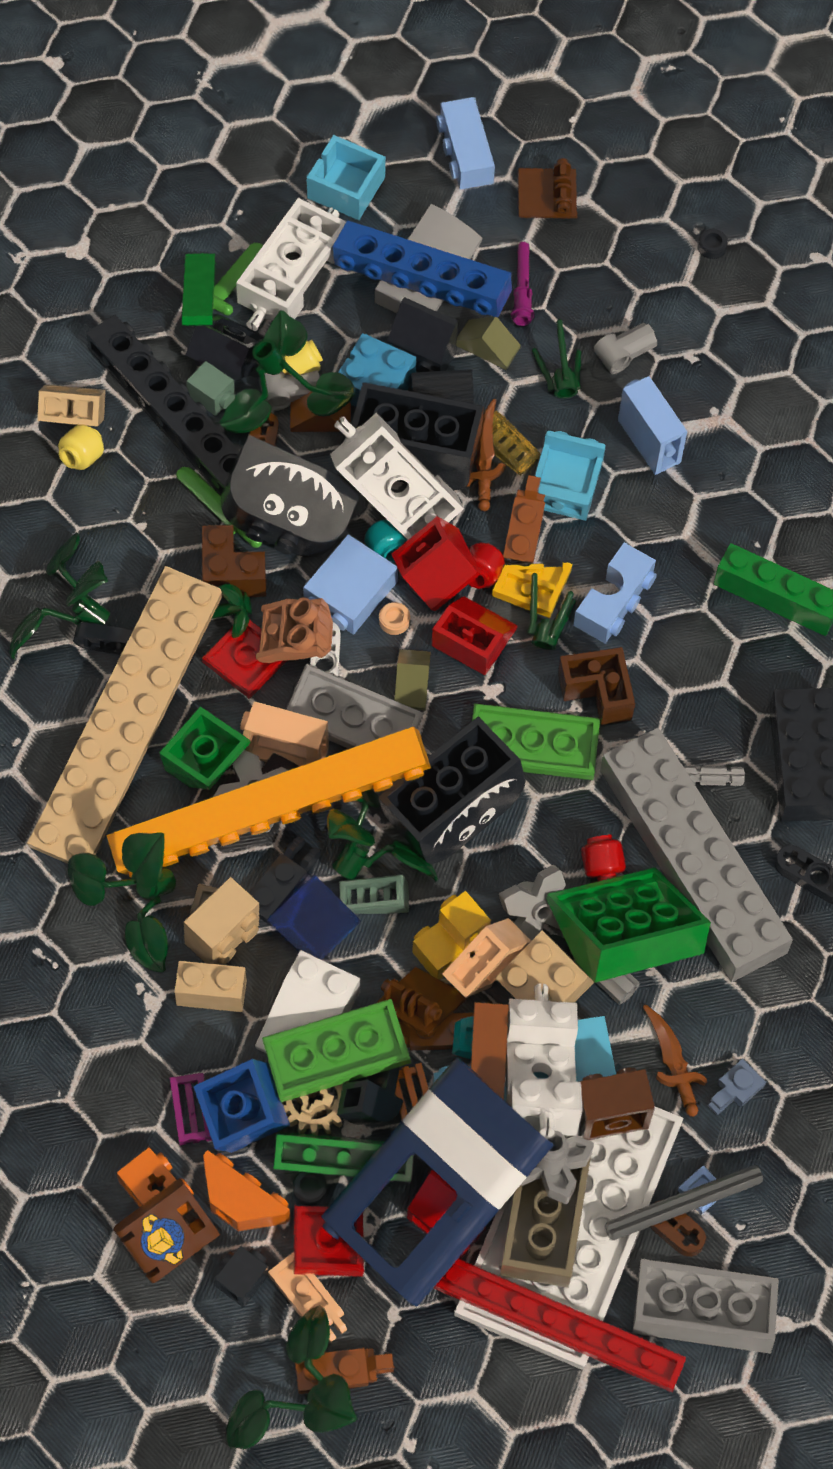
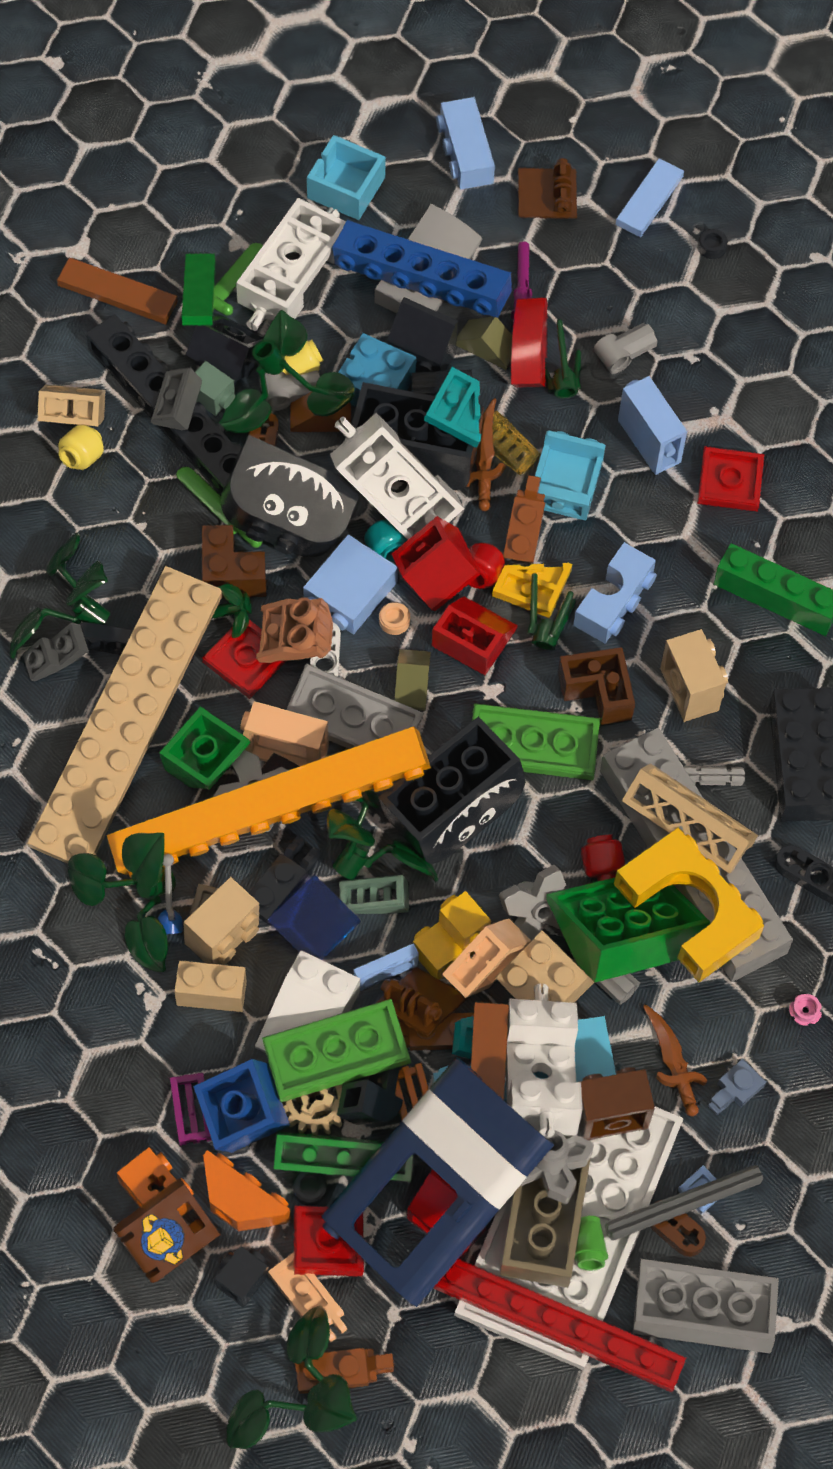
none -> dark grey slope [23,623,89,681]
none -> dark orange tile [57,257,178,325]
none -> dark grey slope [151,368,202,430]
none -> hinge [157,854,183,934]
none -> light blue tile [353,943,419,991]
none -> teal wing [424,367,481,448]
none -> red slope [511,298,548,388]
none -> bright green cone [575,1215,608,1271]
none -> yellow arch [614,827,764,983]
none -> light blue tile [616,158,684,238]
none -> tan fence [622,763,758,874]
none -> tan brick [660,629,728,722]
none -> red tile [697,446,764,512]
none -> bright pink plate [789,994,822,1026]

